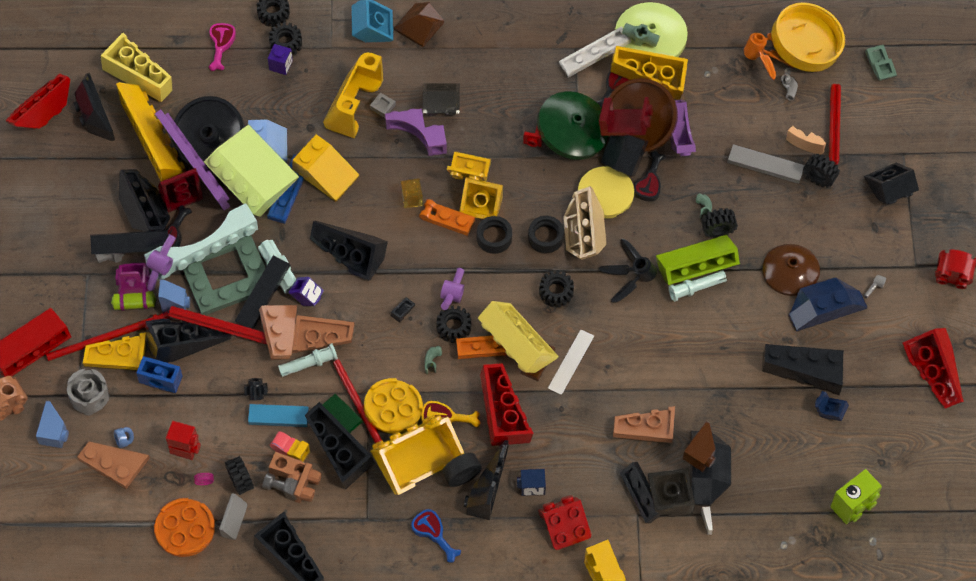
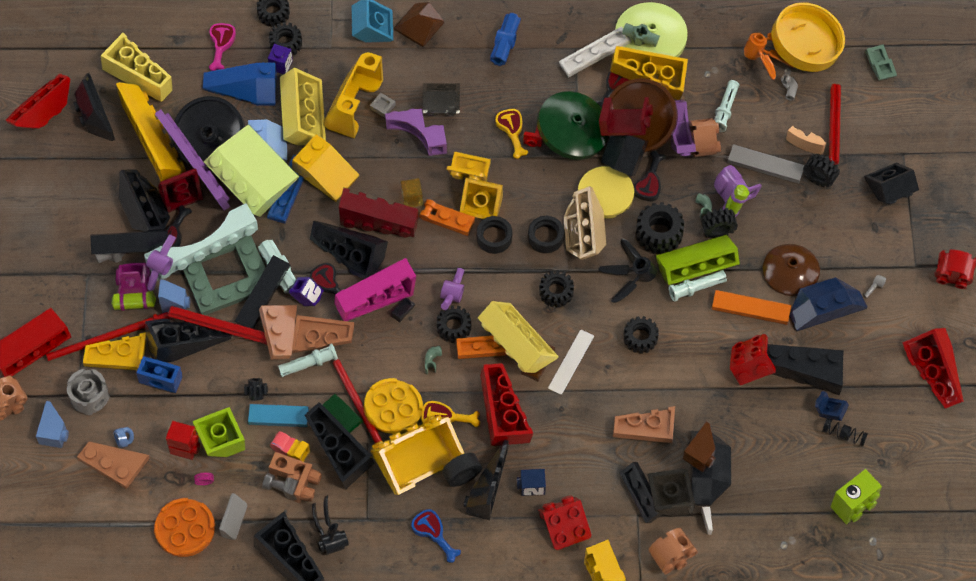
black tyre [225,456,254,495] -> none
none -> lime slope [192,407,245,457]
none -> blue wedge [203,63,277,106]
none -> light yellow slope [280,68,326,146]
none -> piece [309,263,341,295]
none -> black plant [312,495,349,555]
none -> dark pink wedge [334,258,416,321]
none -> dark red wedge [339,187,419,238]
none -> blue piece [490,13,521,66]
none -> yellow piece [495,109,528,159]
none -> black tyre [623,316,659,354]
none -> black tyre [636,202,685,254]
none -> nougat brick [649,528,698,575]
none -> nougat brick [689,118,721,157]
none -> orange tile [712,290,791,325]
none -> light aqua pin [714,80,739,132]
none -> medium lavender piece [714,165,762,217]
none -> red bracket [730,334,776,386]
none -> black piece [822,418,868,447]

